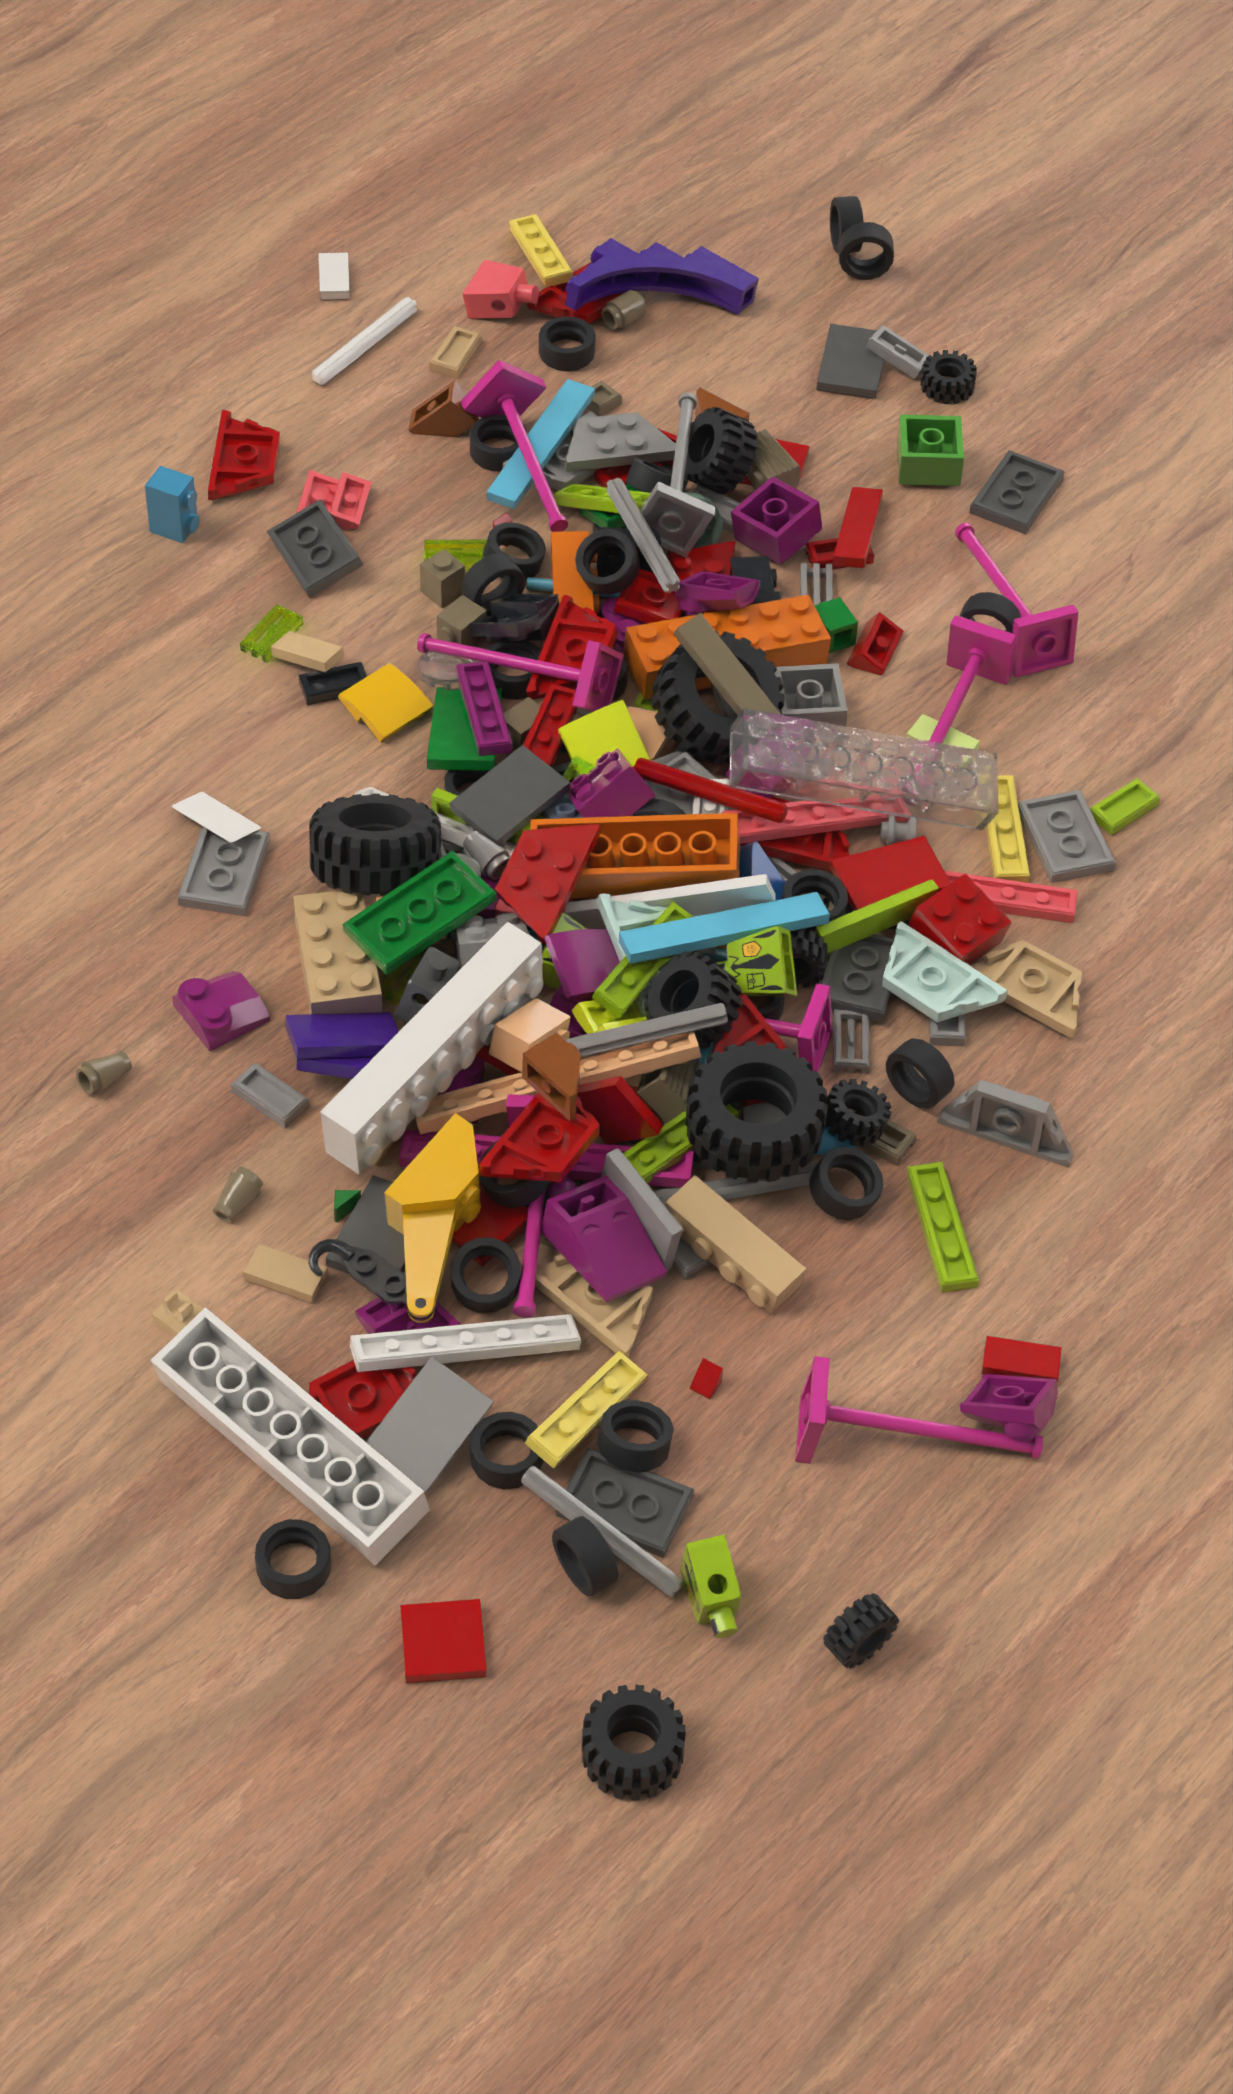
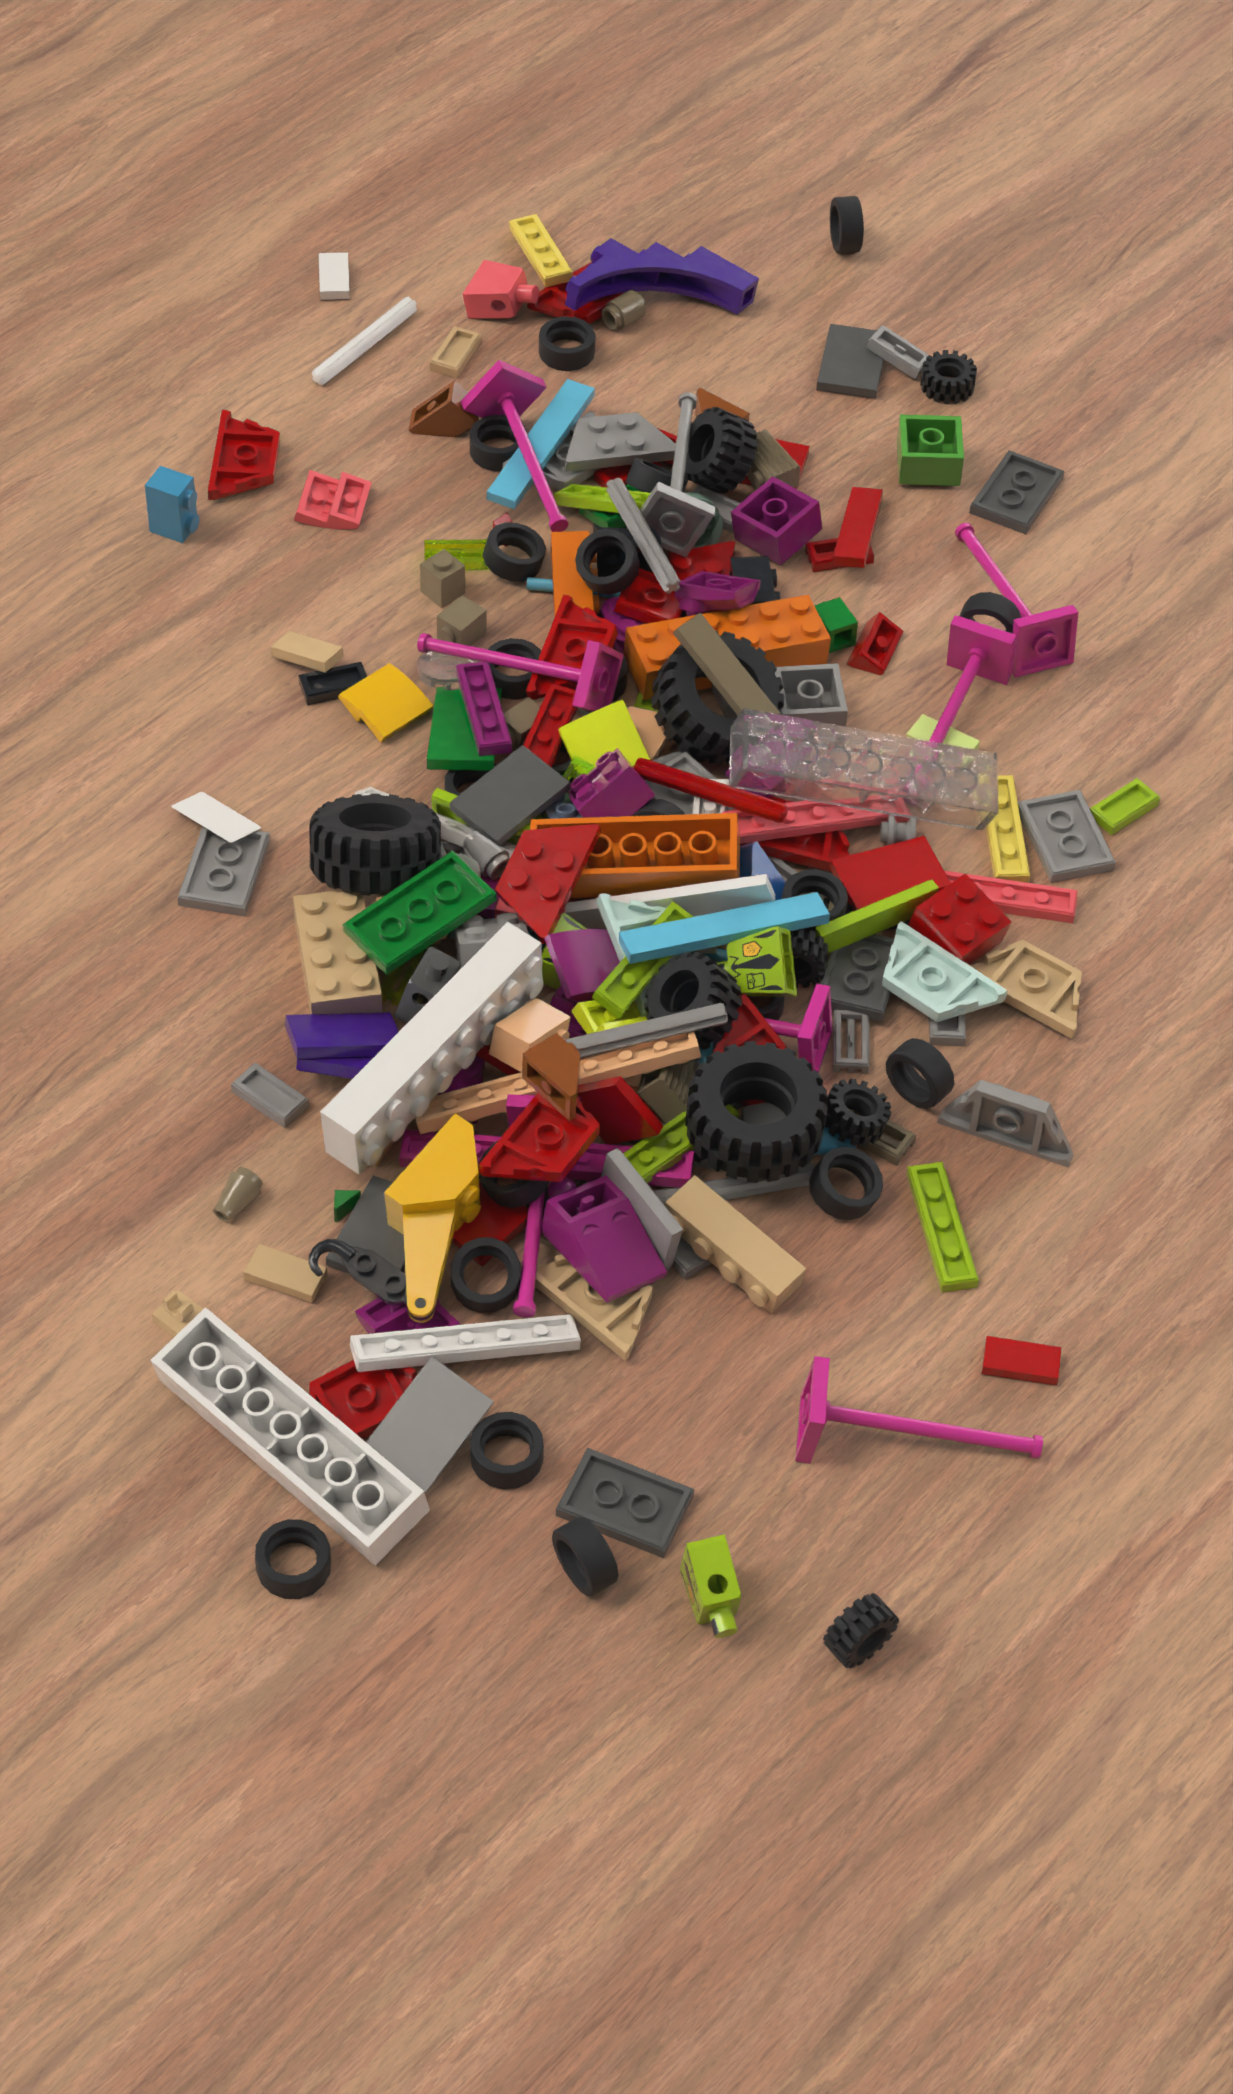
dark tan cone [76,1051,132,1095] -> none
magenta slope [172,971,270,1052] -> none
clear neon green tile [240,604,304,663] -> none
dark grey tile [267,499,363,598] -> none
red tile [400,1599,486,1683] -> none
black tyre [461,554,525,616] -> none
black brick [470,594,559,641] -> none
light grey axle [521,1466,684,1598] -> none
light yellow tile [525,1351,648,1469] -> none
black tyre [581,1684,686,1801] -> none
dark tan tile [587,380,622,416] -> none
black tyre [597,1400,674,1472] -> none
red piece [689,1358,723,1399] -> none
light grey tile [800,563,833,605] -> none
black tyre [838,222,894,280] -> none
magenta slope [960,1374,1058,1441] -> none

